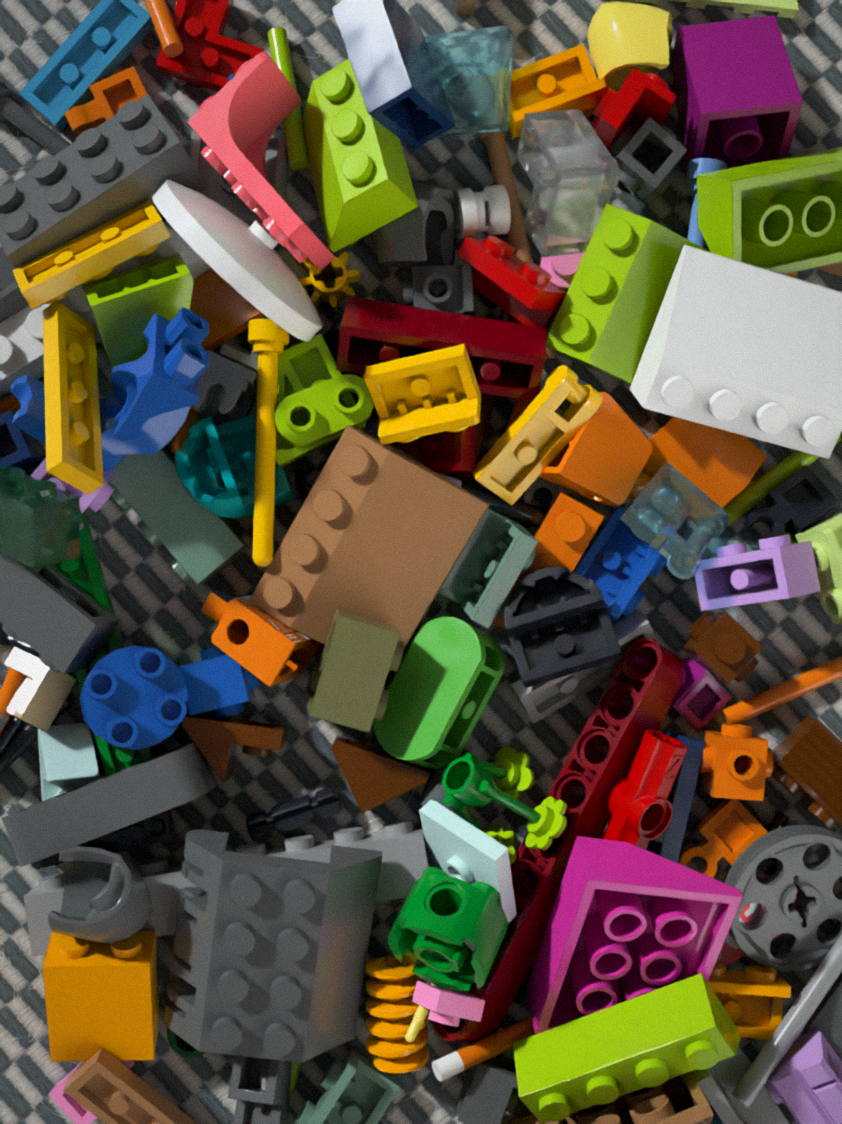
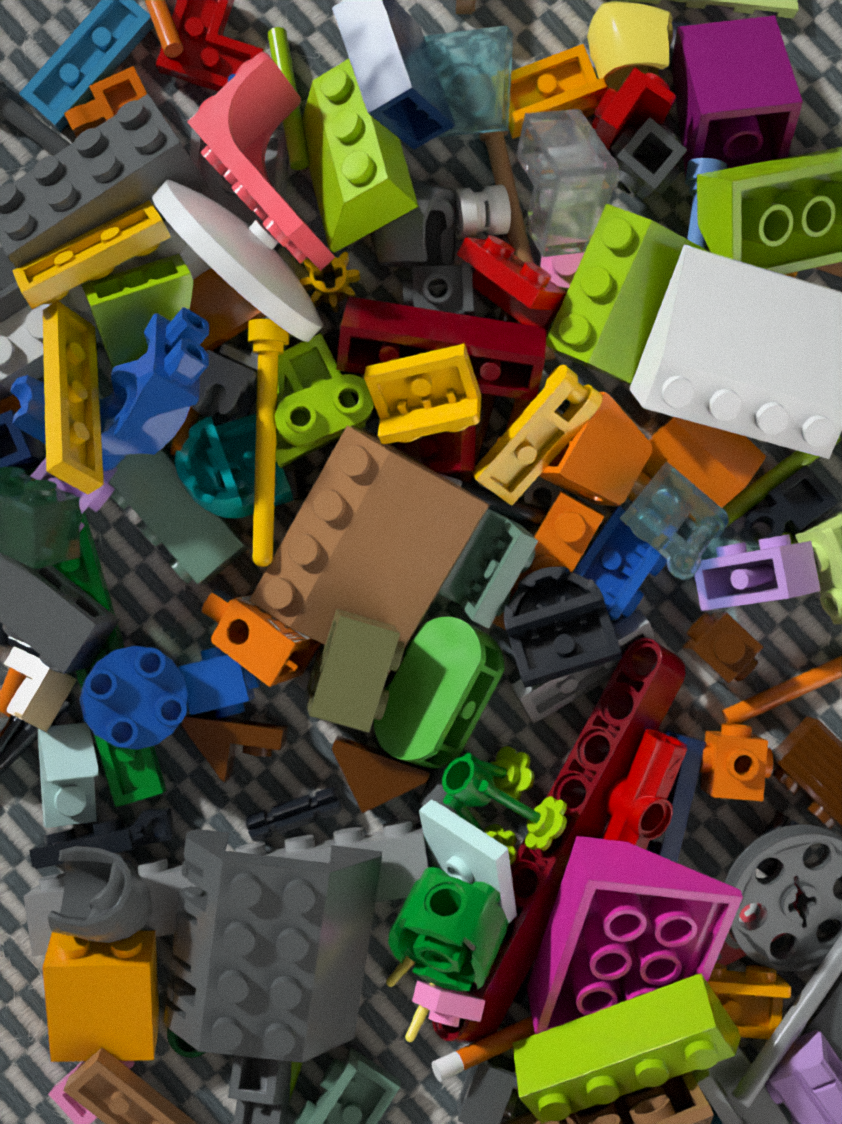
dark grey beam [2,741,216,867] -> none
light orange piece [366,955,429,1073] -> none
magenta slope [670,658,732,733] -> none
orange plate [678,798,769,878] -> none

